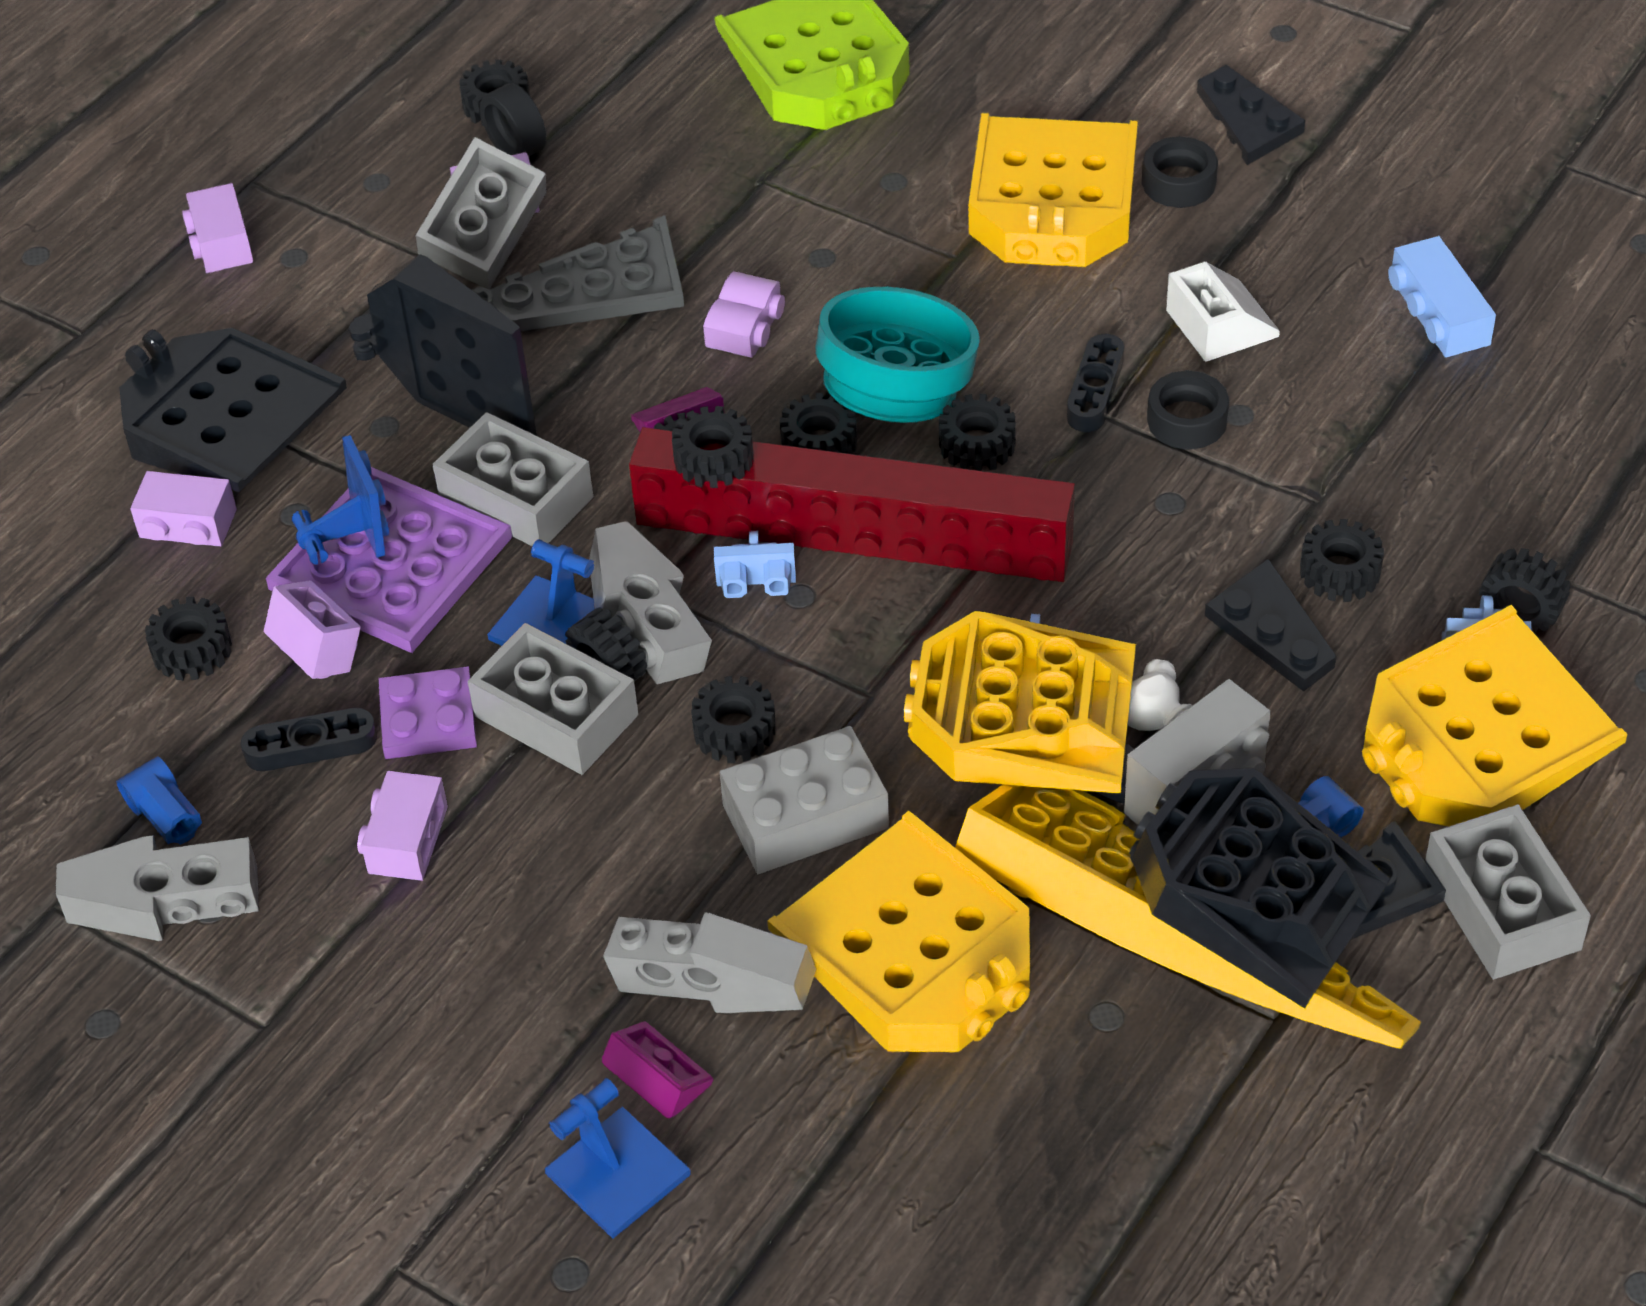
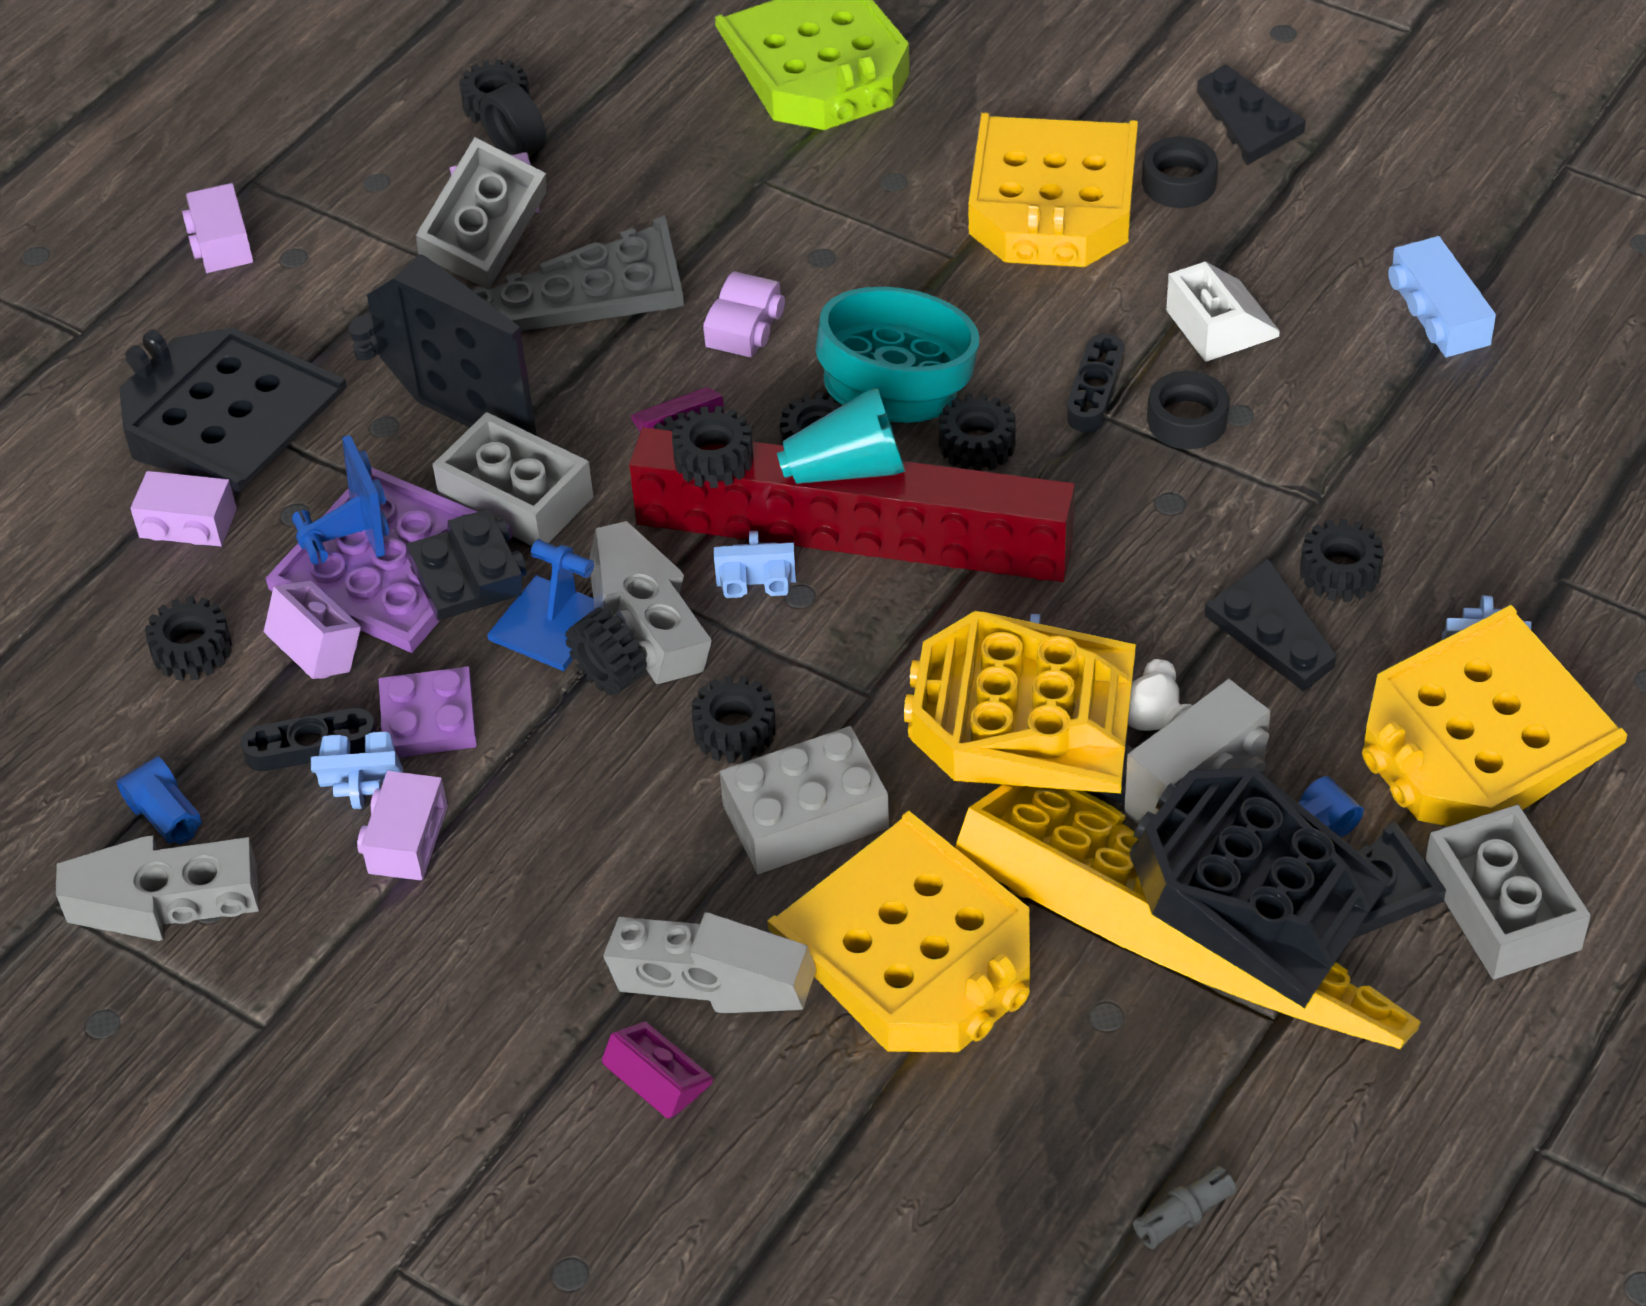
light grey brick [467,623,638,775] -> none
blue plate [545,1078,691,1239] -> none
black tyre [1479,548,1571,633] -> none
none -> light blue hips [311,732,403,809]
none -> black plate [406,509,527,621]
none -> teal cone [777,387,905,484]
none -> dark grey pin [1133,1165,1236,1249]

